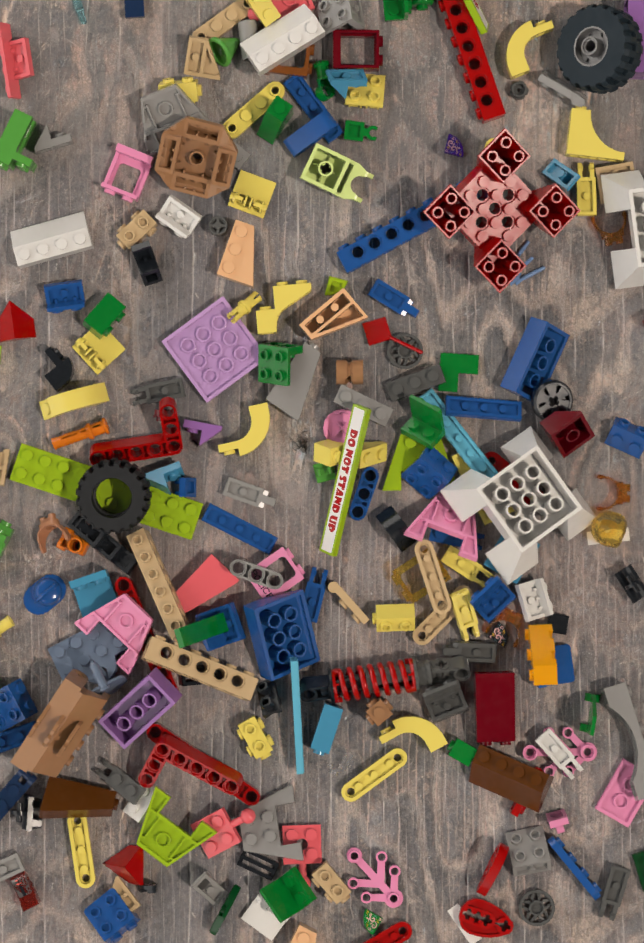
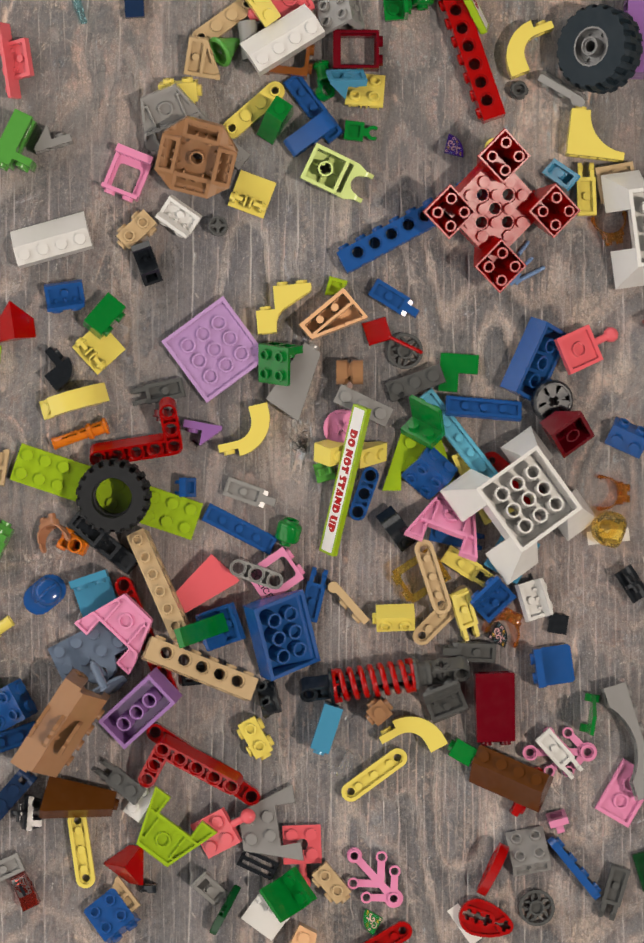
dark azure slope [145,461,185,495] -> none
light nougat wedge [217,220,255,289] -> none
light yellow pin [227,291,262,324] -> none
medium azure tile [290,657,304,774] -> none
light orange brick [524,624,558,686] -> none
none -> green head [275,517,302,547]
none -> coral plate [554,324,618,375]

